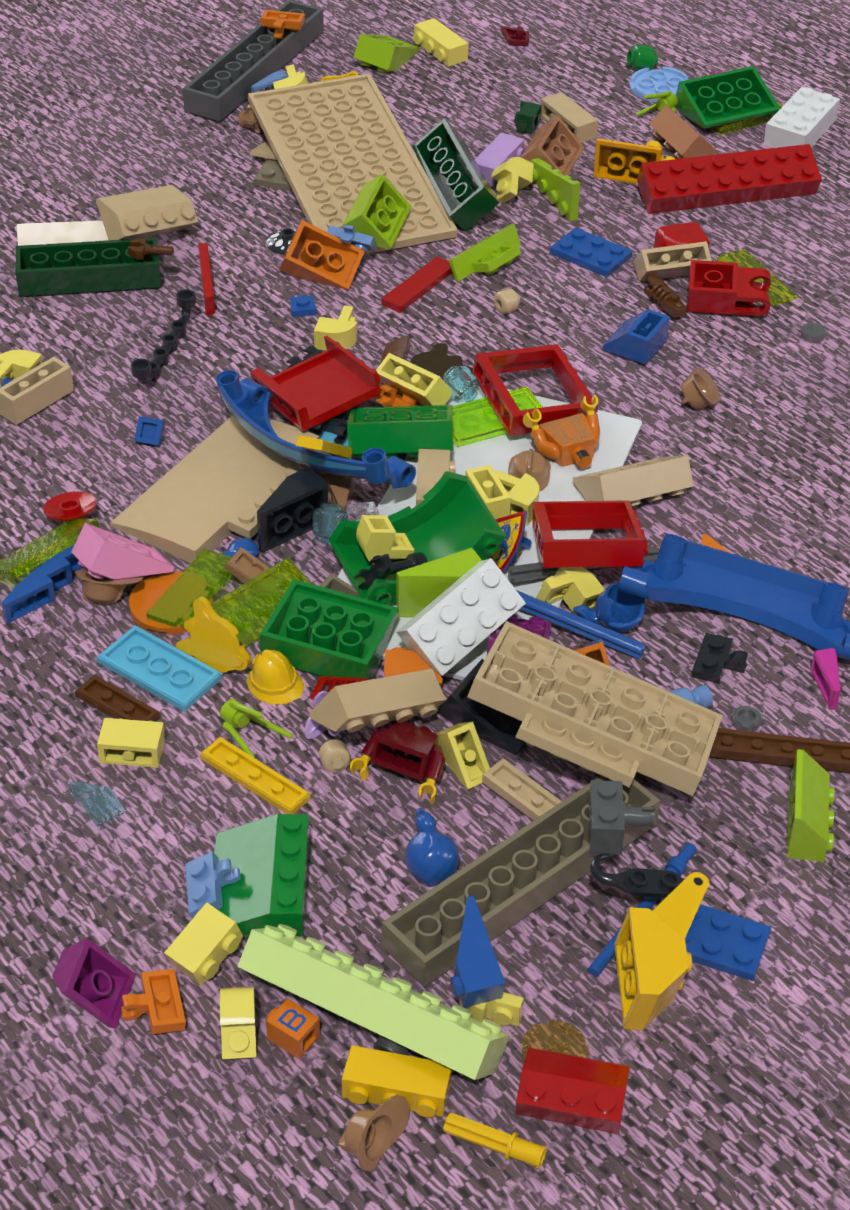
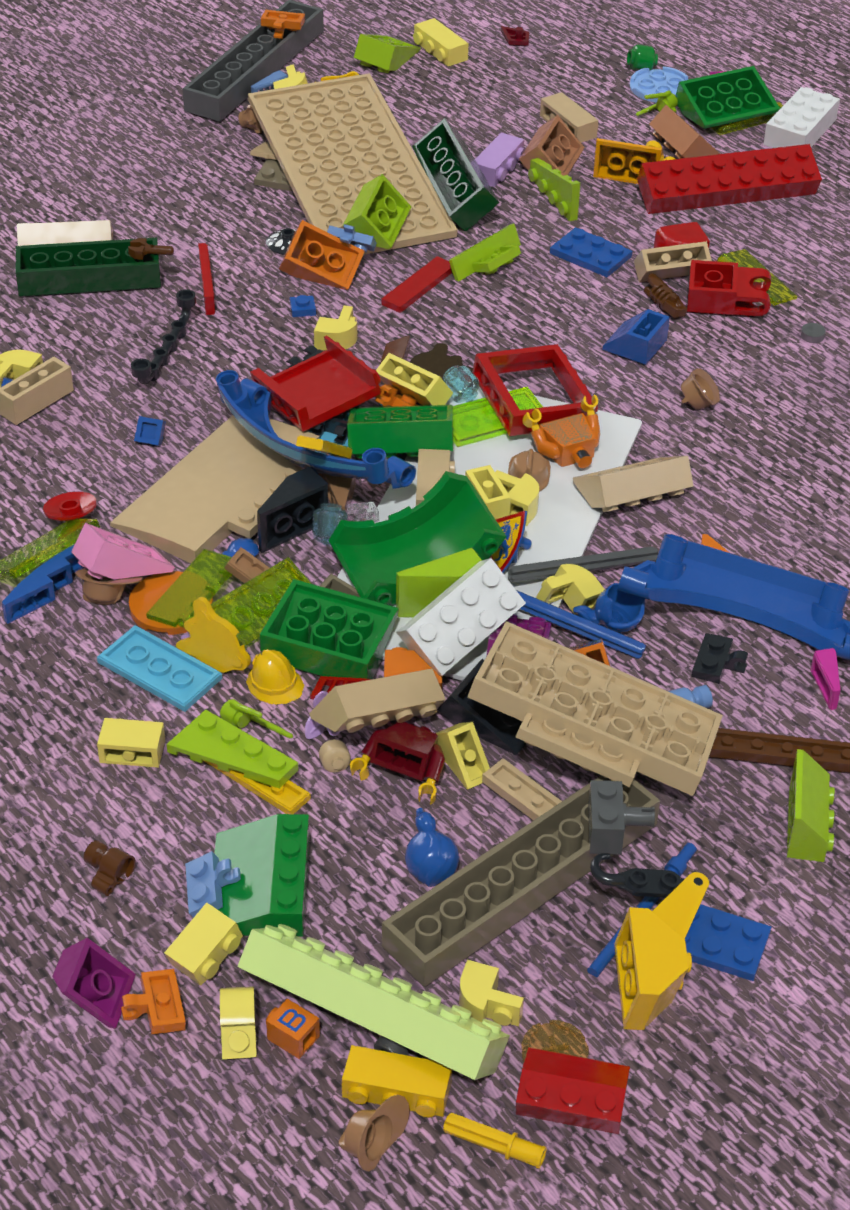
clear light blue slope [68,781,125,827] -> none
reddish brown tile [75,675,161,722] -> none
tan slope [96,185,198,240] -> none
black bar [354,552,428,590] -> none
light yellow brick [356,515,414,565] -> none
blue slope [450,895,505,1008] -> none
light yellow brick [491,157,534,203] -> none
tan piece [494,288,520,314] -> none
dark green brick [514,101,542,134] -> none
red window [532,500,649,568] -> none
flat silver tile [731,706,762,732] -> none
none -> reddish brown piece [84,840,136,896]
none -> lime wing [166,710,299,789]

